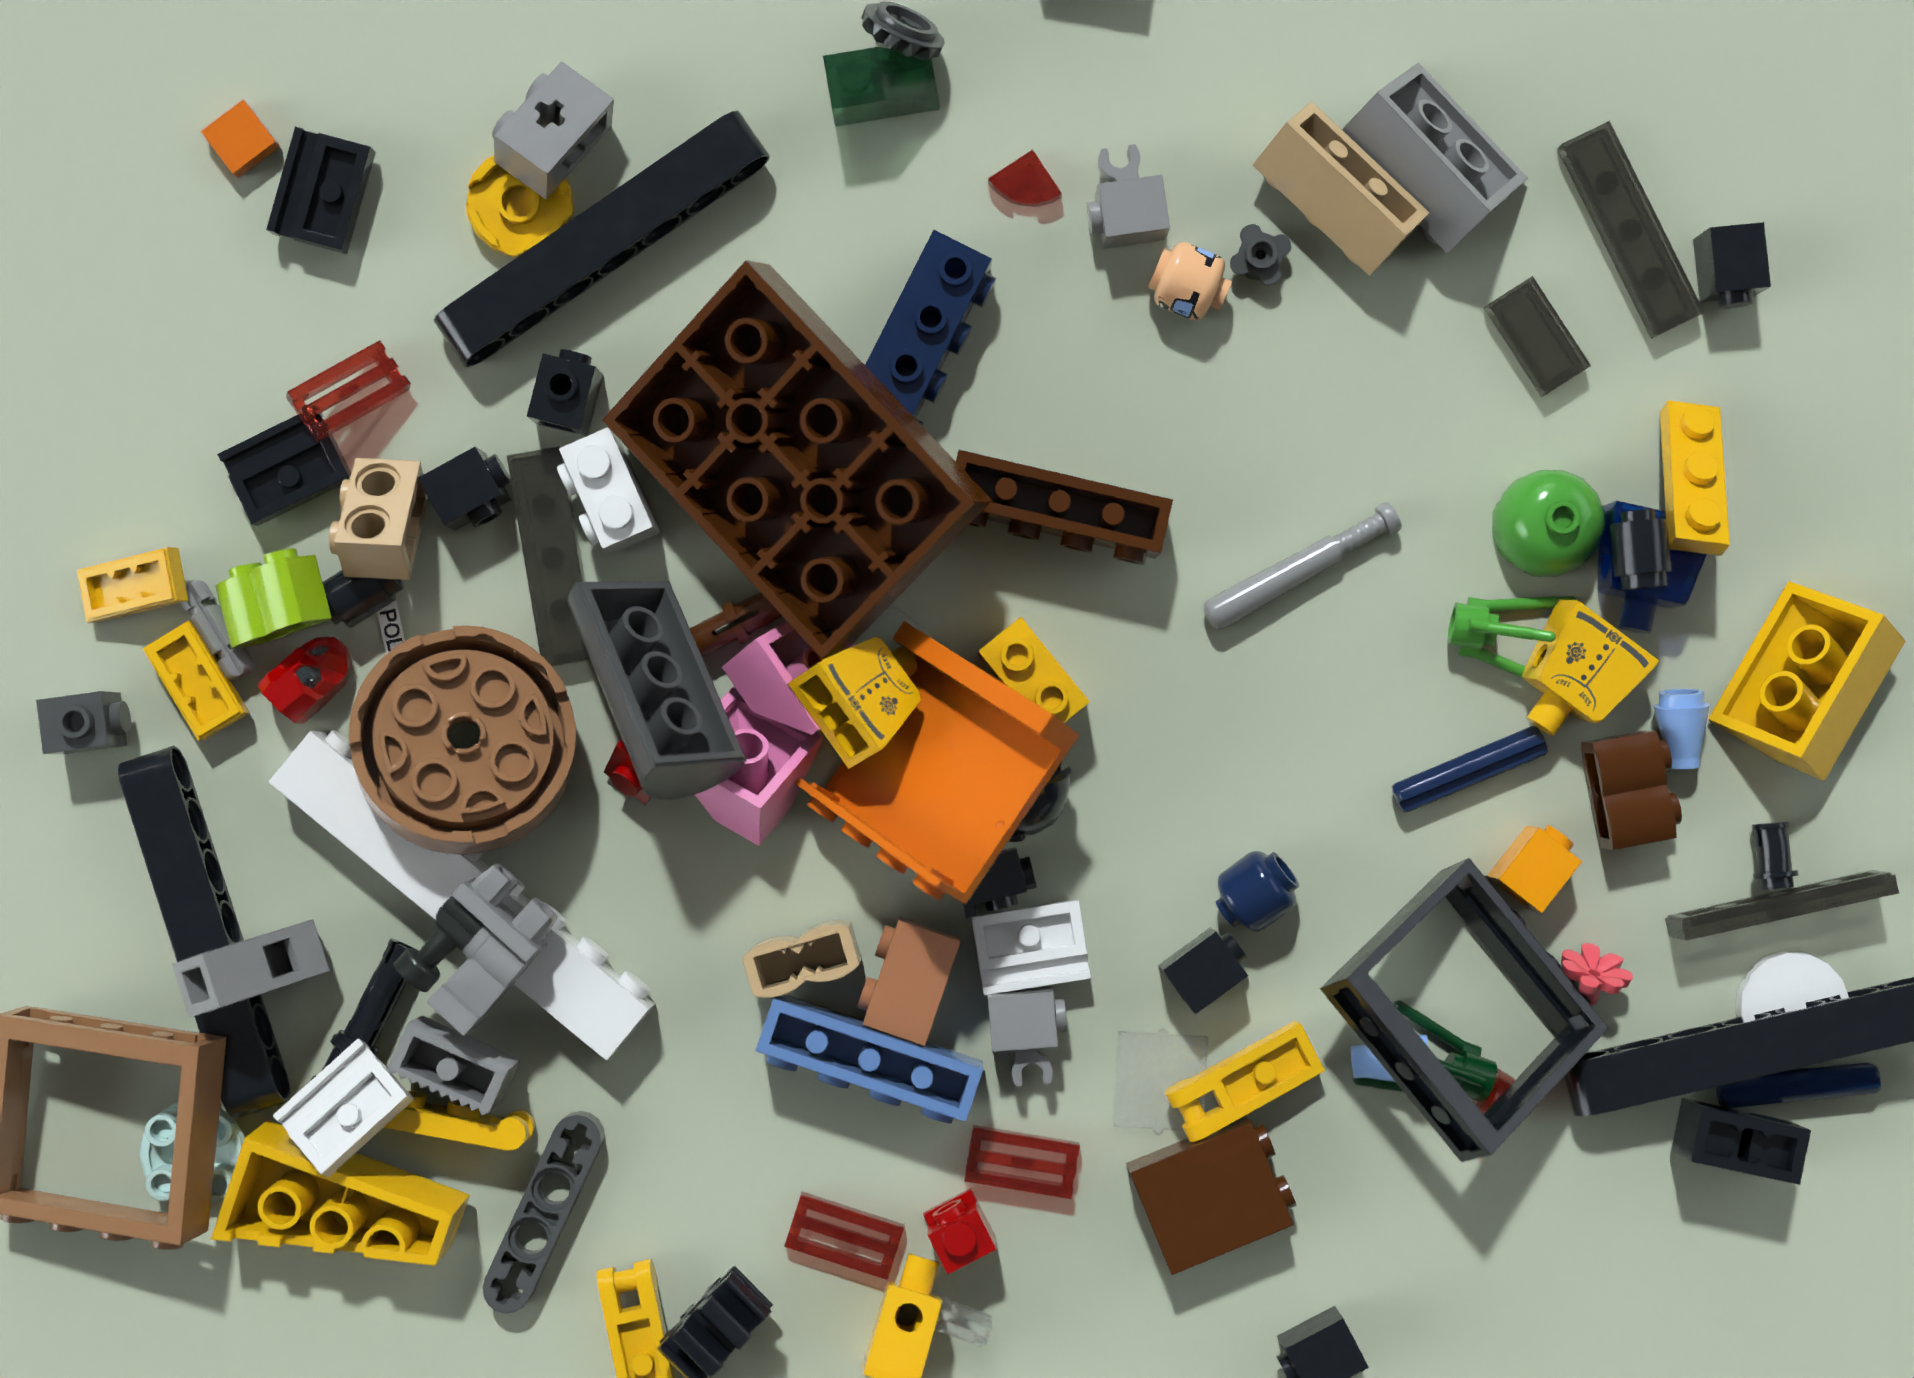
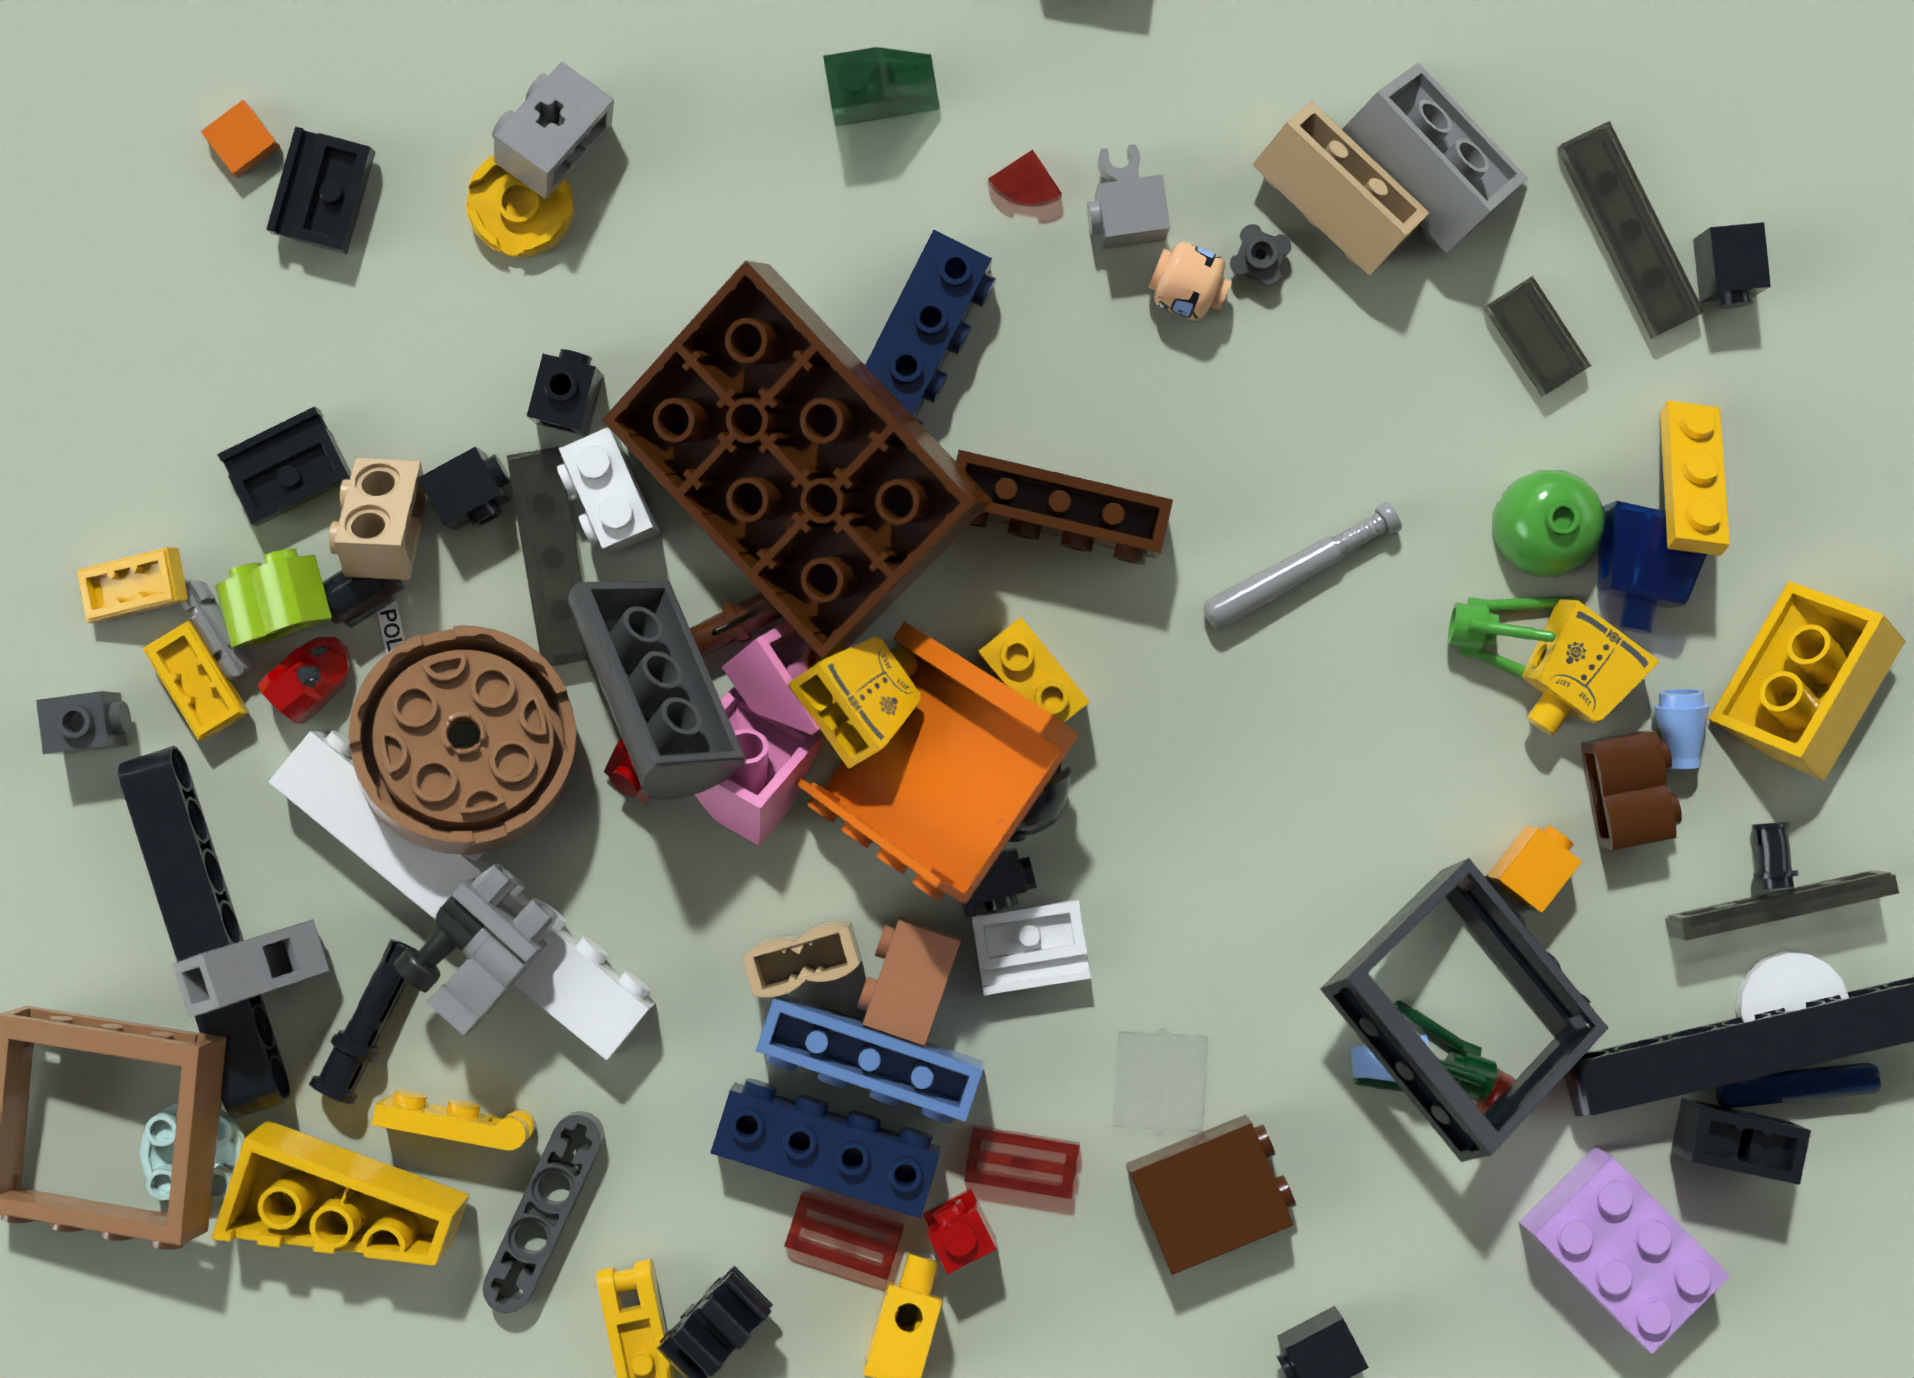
white plate [273,1038,414,1177] -> none
clear red tile [286,340,411,442] -> none
light grey brick [388,1015,521,1115] -> none
black beam [434,111,770,367] -> none
dark grey gear [861,1,945,60] -> none
clear tile [935,1296,992,1347] -> none
light grey brick [987,986,1067,1087] -> none
black brick [1158,928,1248,1015] -> none
yellow plate [1165,1020,1325,1142] -> none
dark blue head [1216,851,1299,932] -> none
dark blue axle [1392,726,1548,812] -> none
coral plant [1561,943,1633,1005] -> none
black brick [1610,509,1672,591] -> none
none -> dark blue brick [710,1078,940,1219]
none -> lavender brick [1519,1146,1730,1354]

